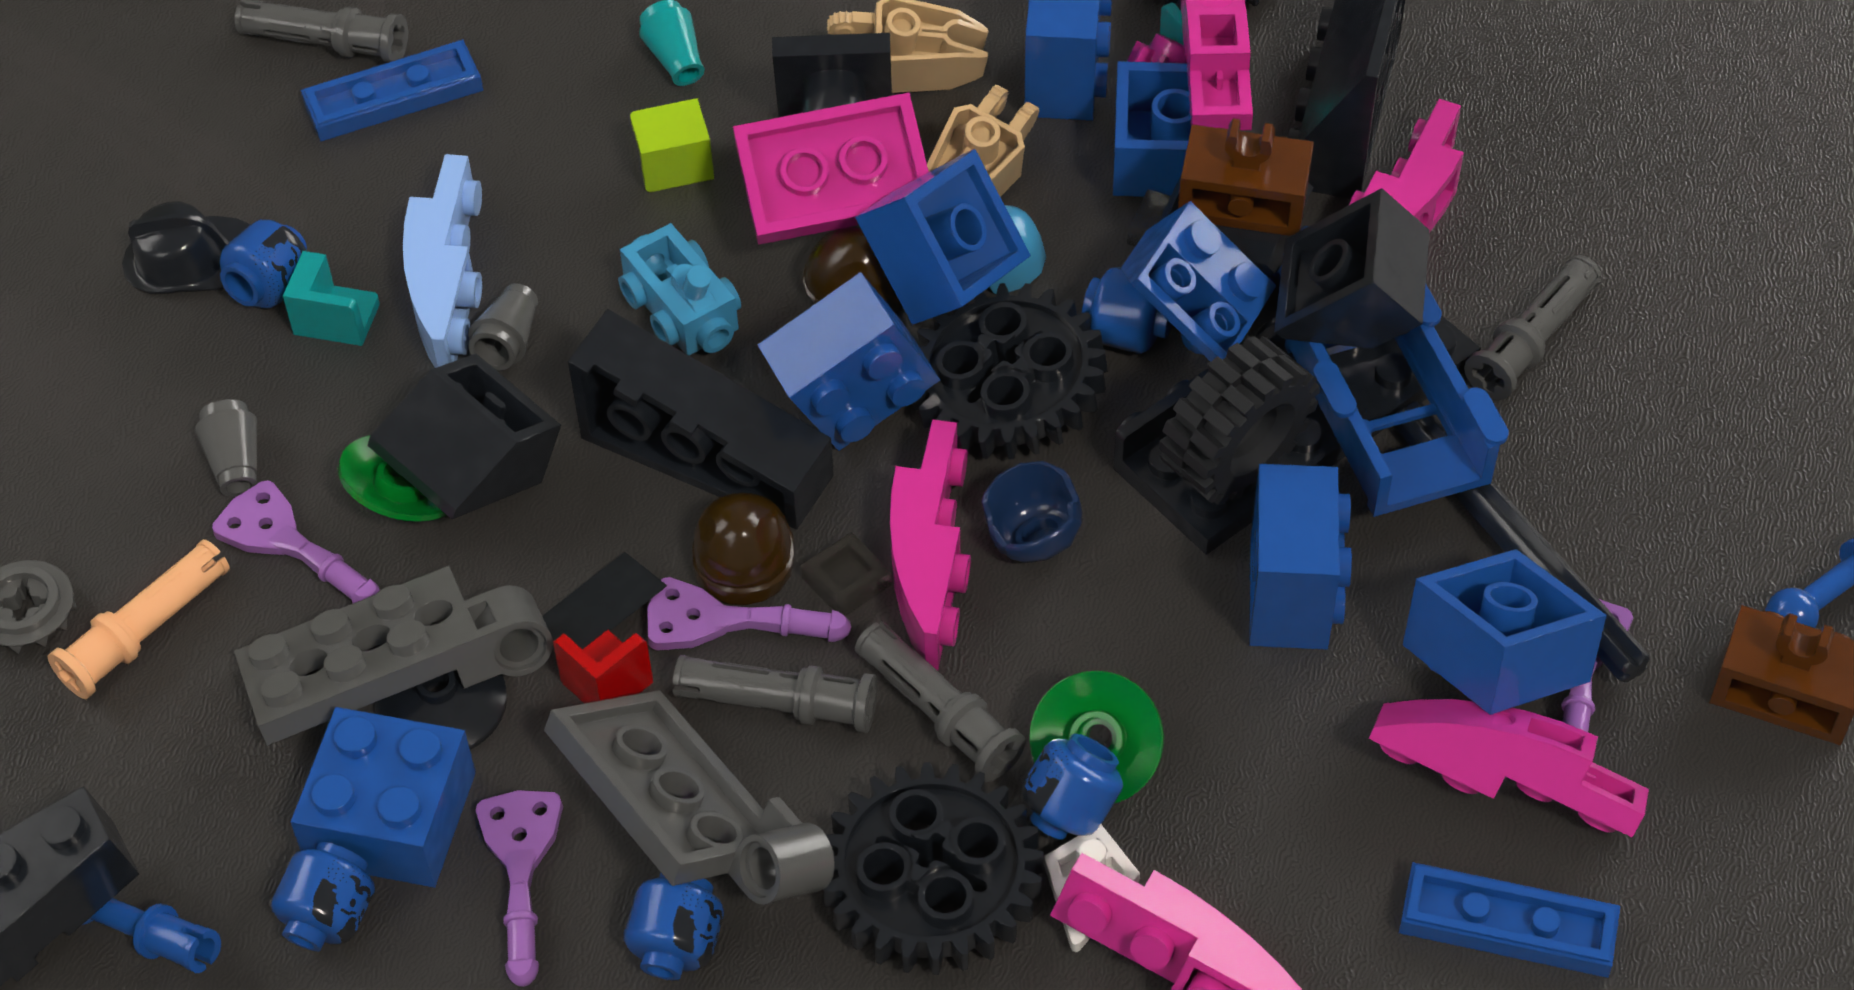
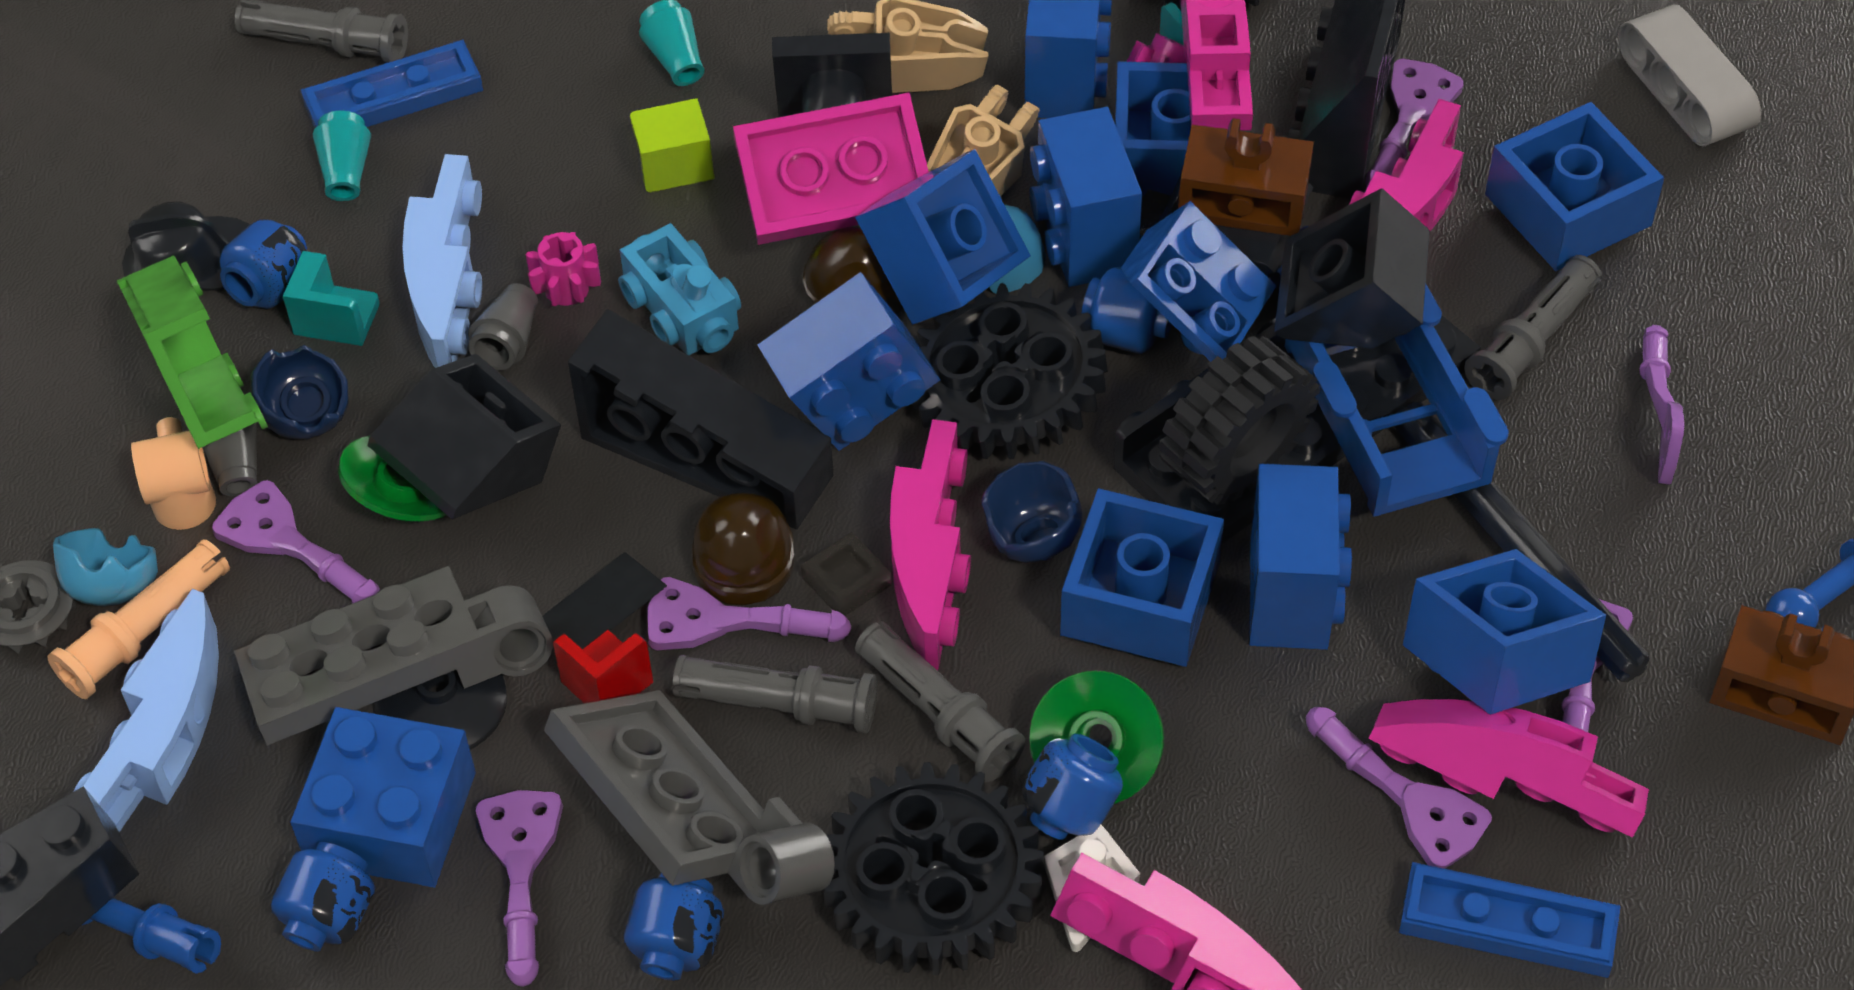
none -> dark azure hair [53,528,158,607]
none -> light blue slope [74,589,219,832]
none -> bright green piece [117,255,268,449]
none -> light nougat piece [131,417,216,530]
none -> dark blue hair [251,345,349,439]
none -> teal cone [312,110,371,201]
none -> dark pink gear [526,232,601,306]
none -> blue brick [1029,106,1142,287]
none -> blue brick [1060,488,1224,667]
none -> medium lavender piece [1306,707,1492,869]
none -> medium lavender piece [1365,58,1463,189]
none -> blue brick [1485,102,1664,272]
none -> light grey beam [1618,4,1761,147]
none -> medium lavender piece [1639,325,1684,485]

